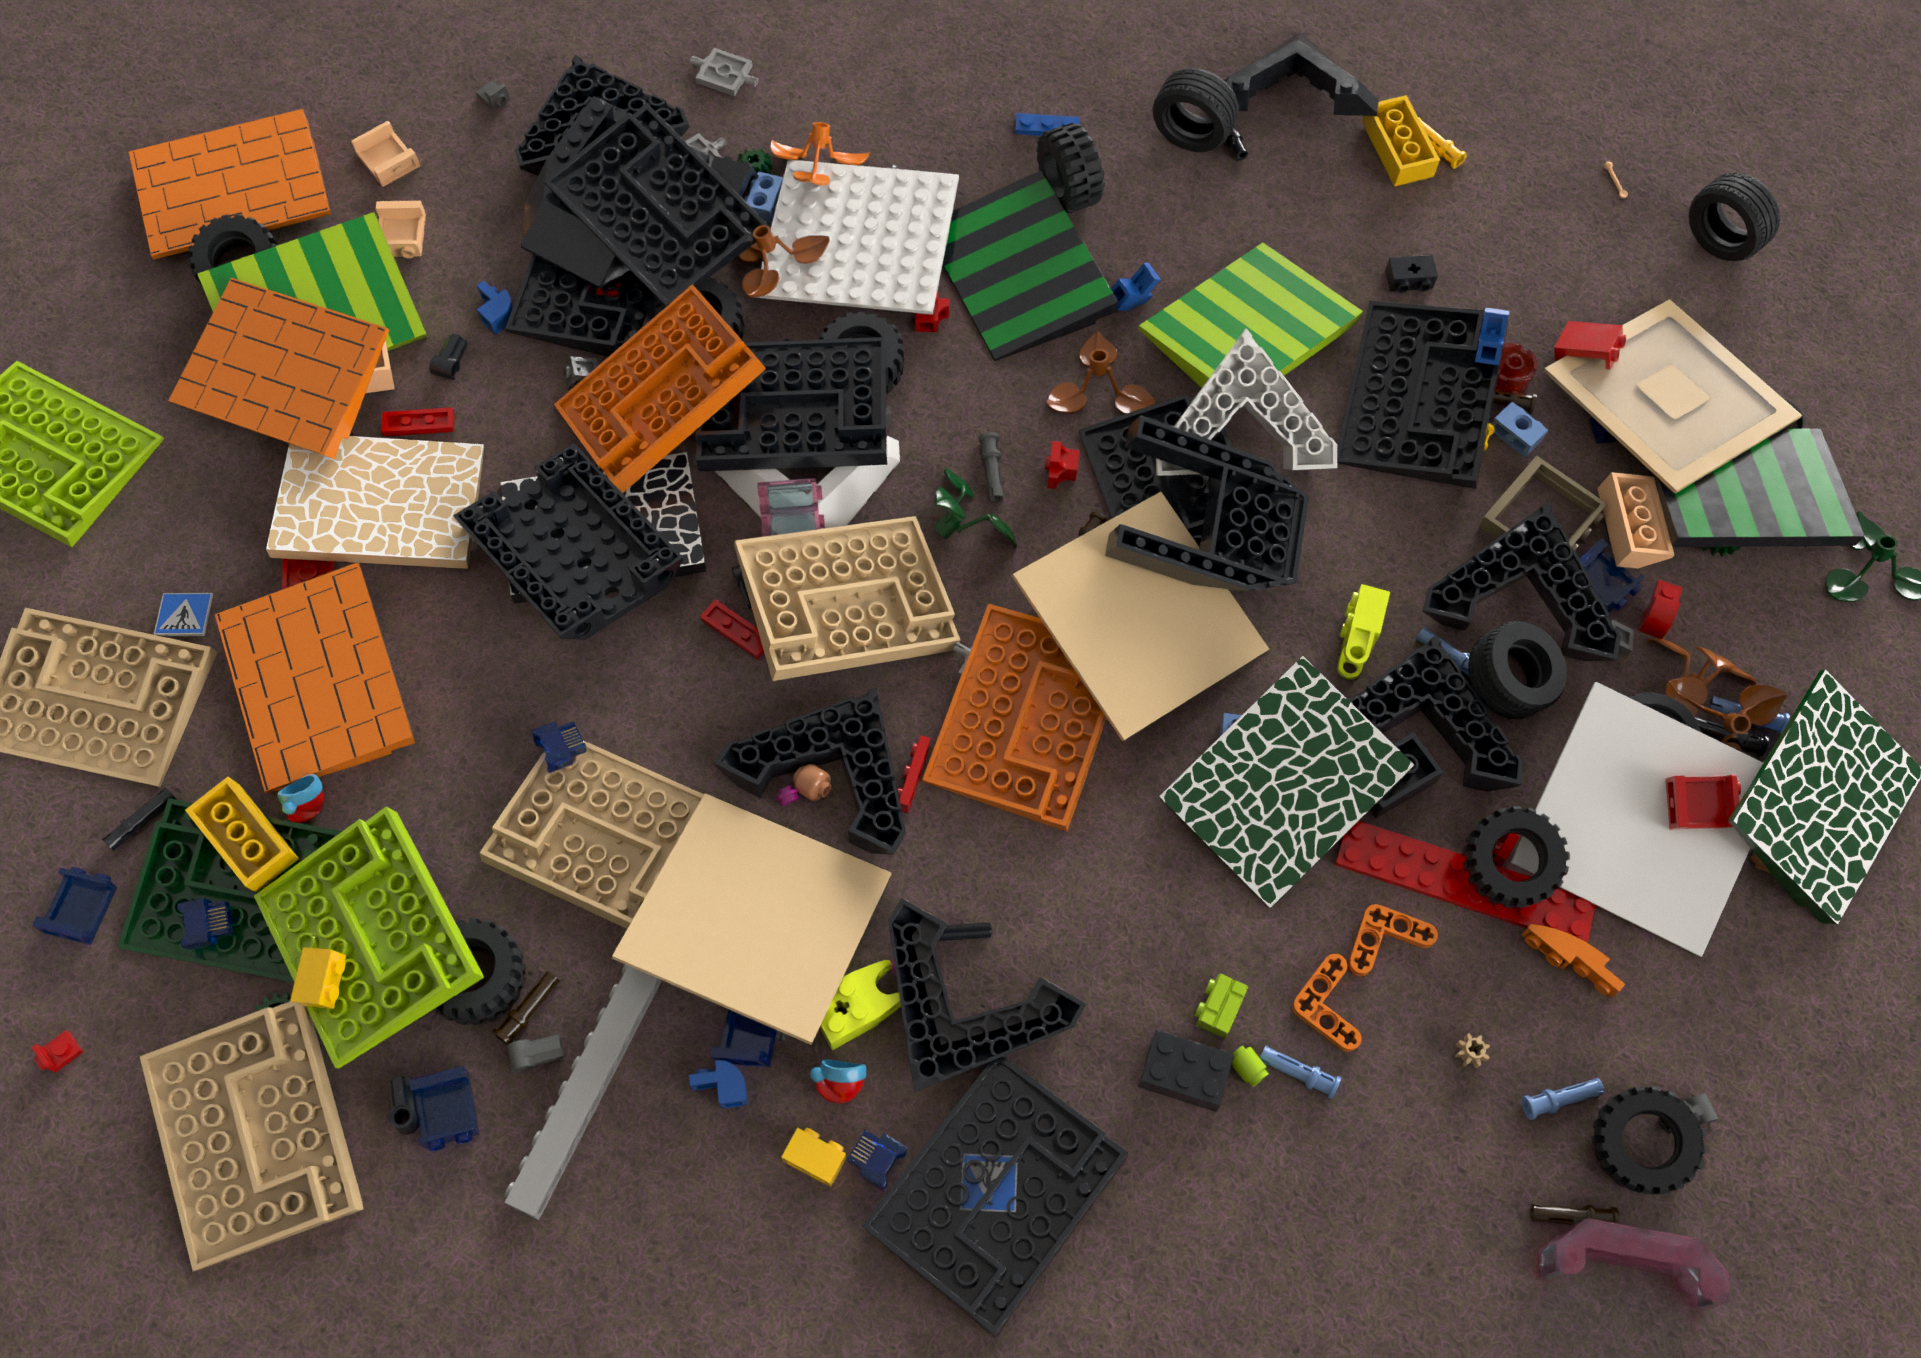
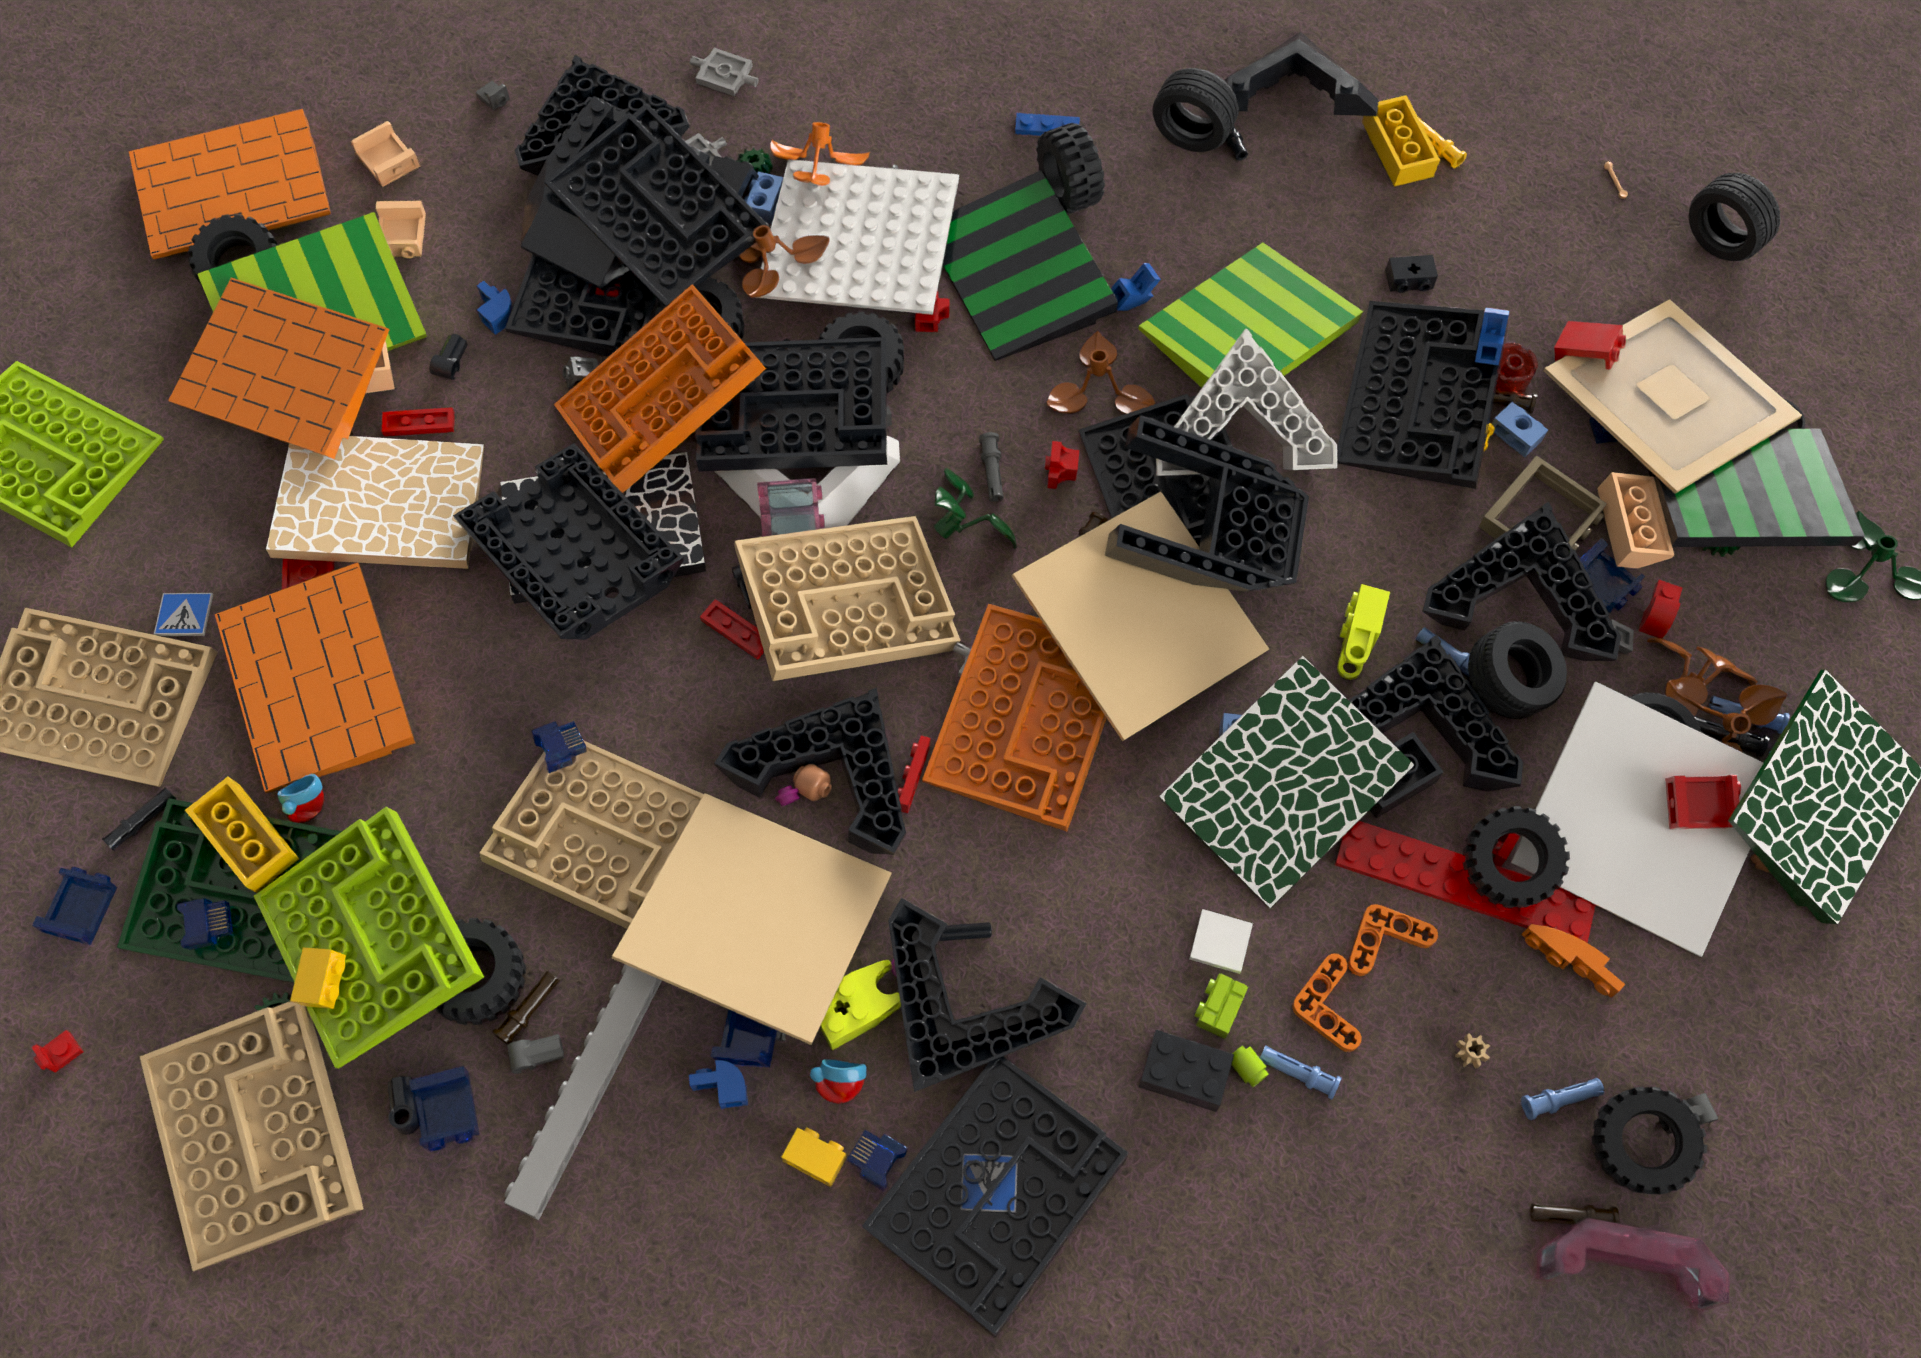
none -> white tile [1189,909,1253,974]

